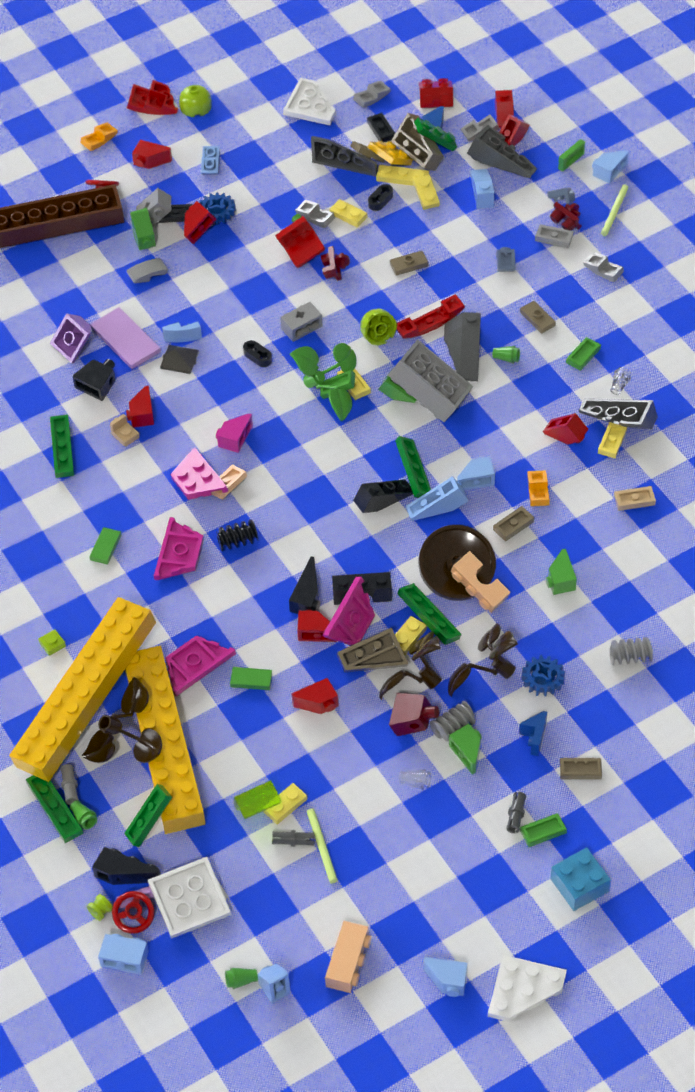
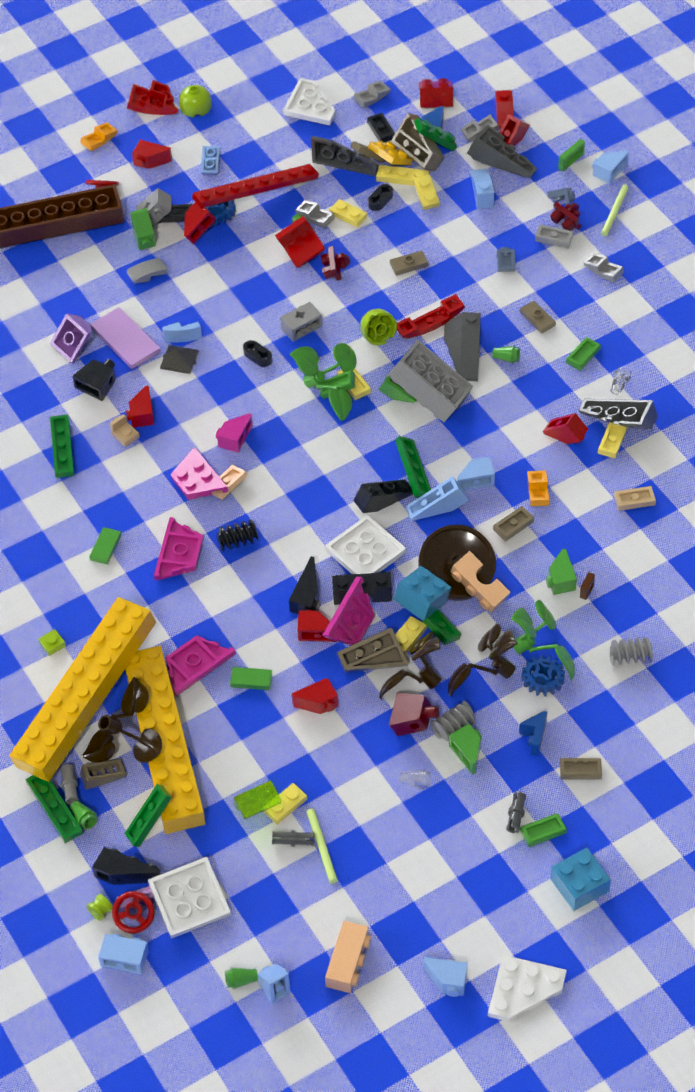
none -> dark tan slope [80,759,127,790]
none -> red plate [192,164,319,208]
none -> white plate [325,515,406,574]
none -> dark azure brick [393,566,452,621]
none -> bright green plant [511,600,575,680]
none -> reddish brown tile [580,572,595,600]

